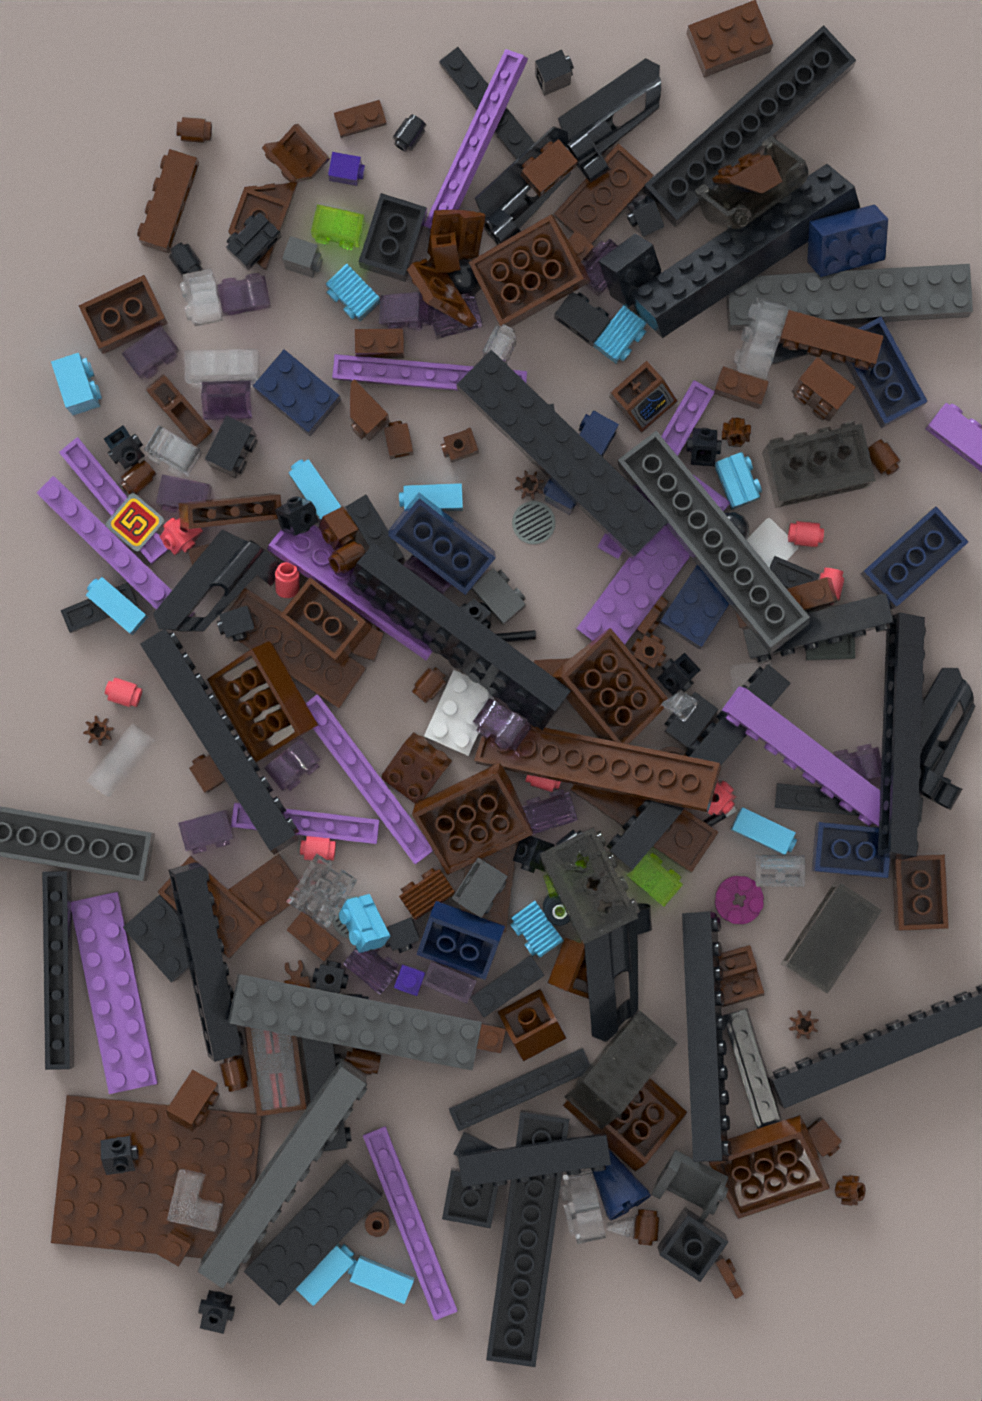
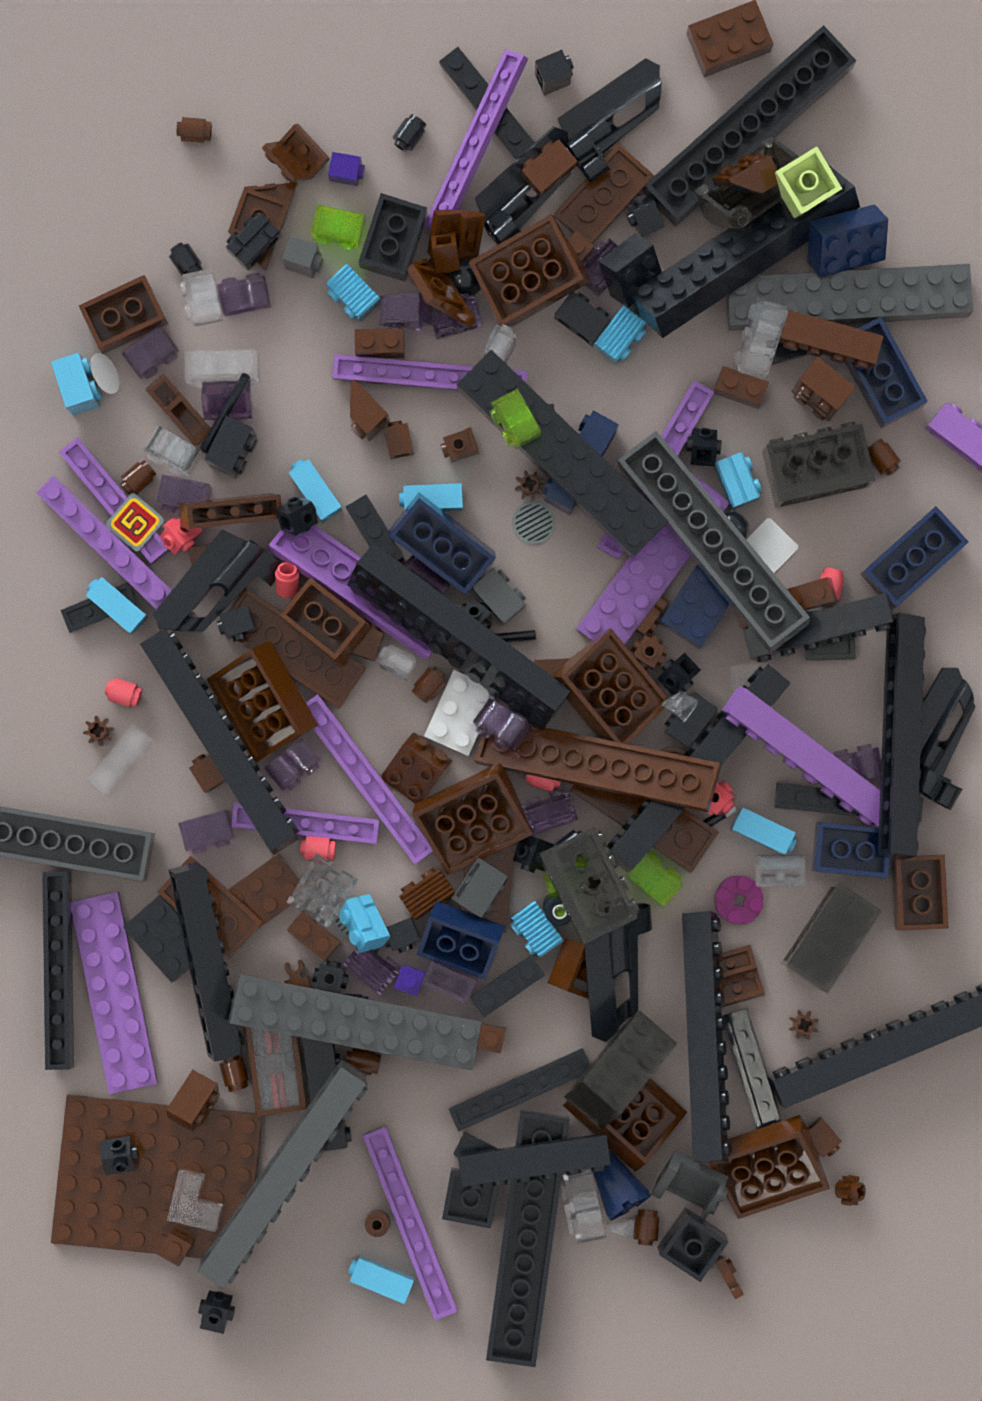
black brick [103,425,145,470] -> none
reddish brown brick [137,149,199,253] -> none
black brick [244,1160,383,1306] -> none
dark blue brick [253,349,341,436] -> none
medium azure brick [296,1243,355,1306] -> none
reddish brown brick [318,506,359,550] -> none
reddish brown brick [328,541,366,574] -> none
reddish brown plate [334,100,387,138] -> none
reddish brown slope [497,989,567,1062] -> none
reddish brown slope [609,361,678,433] -> none
reddish brown gear [722,417,751,447] -> none
black plate [769,556,819,589] -> none
coral brick [788,521,824,547] -> none
none -> white sticker [91,353,120,394]
none -> black bar [200,373,250,453]
none -> clear brick [378,644,417,681]
none -> clear neon green brick [489,388,541,450]
none -> yellowish green slope [775,146,842,218]

